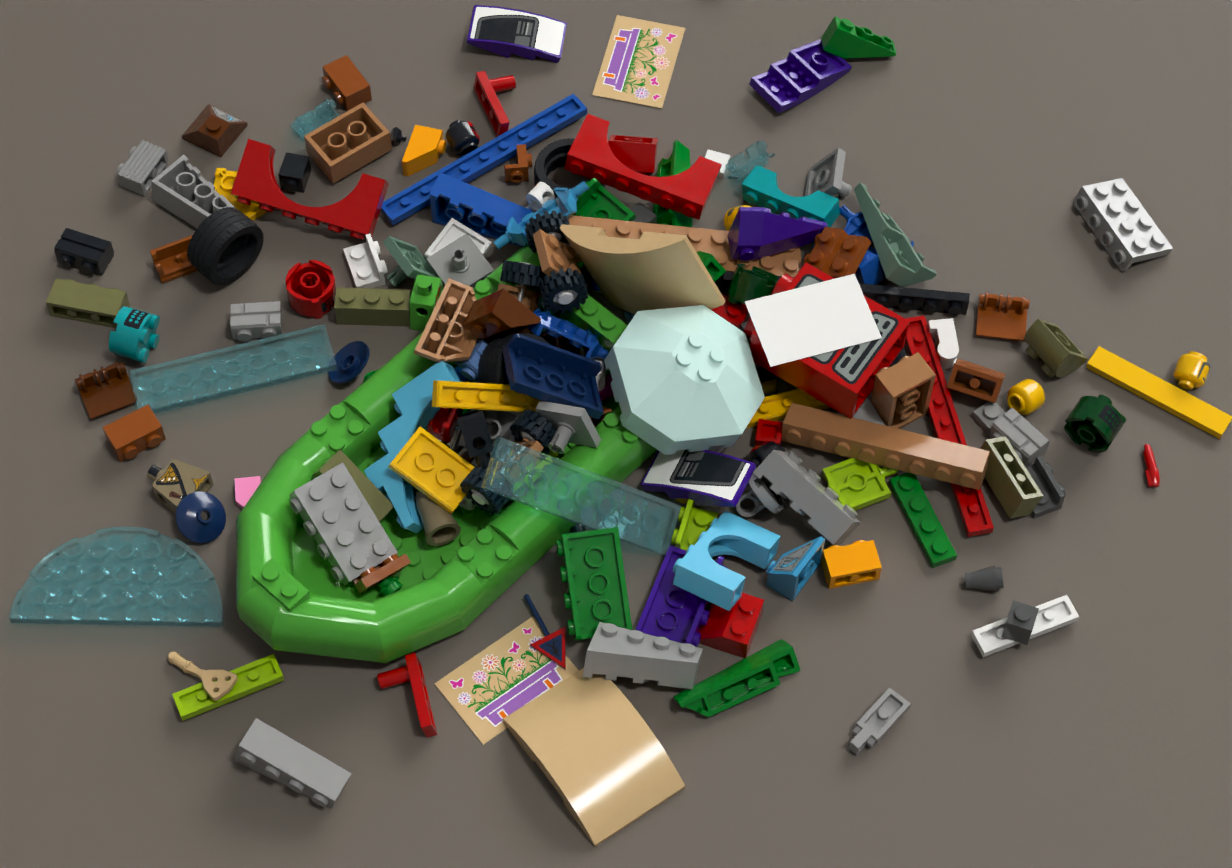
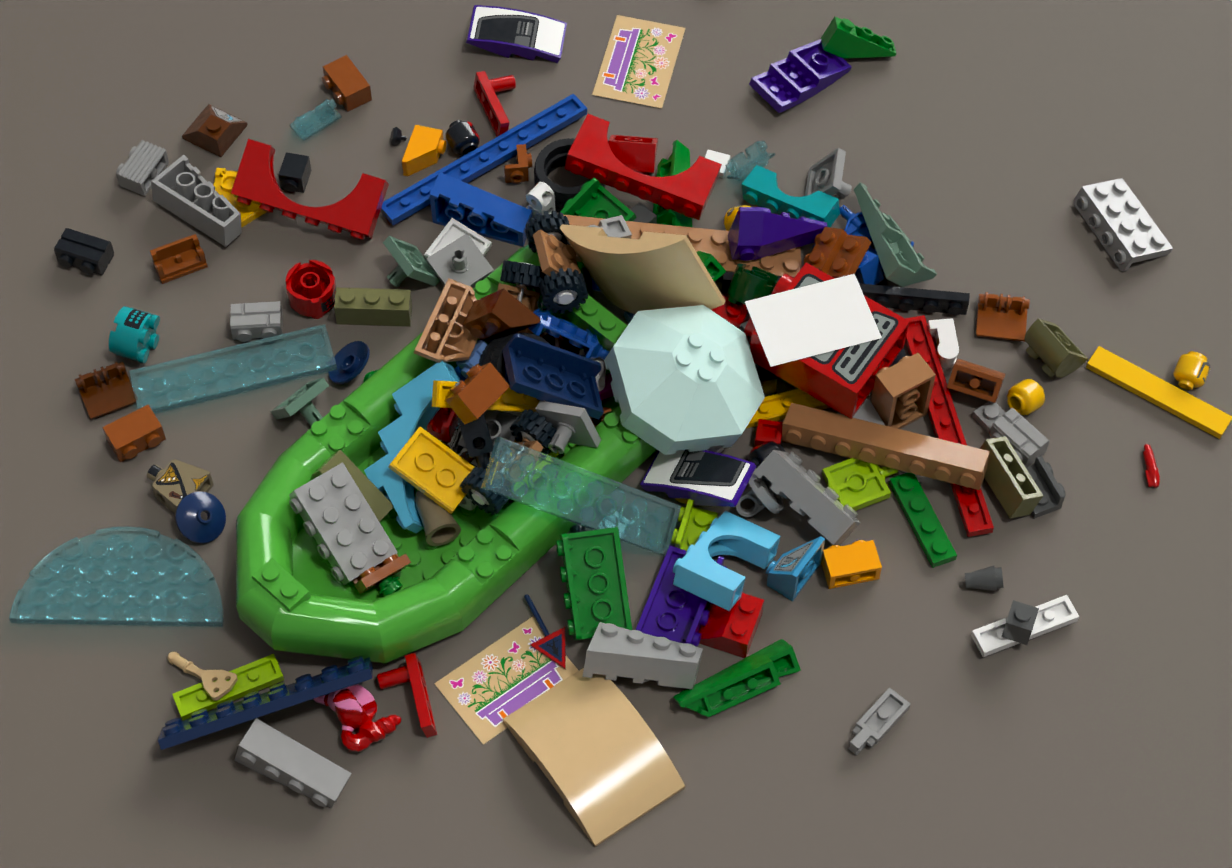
olive brick [46,278,130,328] -> none
black tyre [187,207,264,285] -> none
bright pink tile [234,476,261,509] -> none
medium nougat brick [304,102,392,184] -> none
white bracket [343,234,388,288] -> none
bright green torso [409,275,443,331] -> none
dark azure plate [493,181,589,250] -> none
dark green brick [1064,395,1126,453] -> none
none -> dark blue plate [158,656,373,750]
none -> sand green tile [270,378,329,427]
none -> red hair [313,684,401,752]
none -> dark orange brick [445,362,510,424]
none -> light grey plate [587,215,632,239]

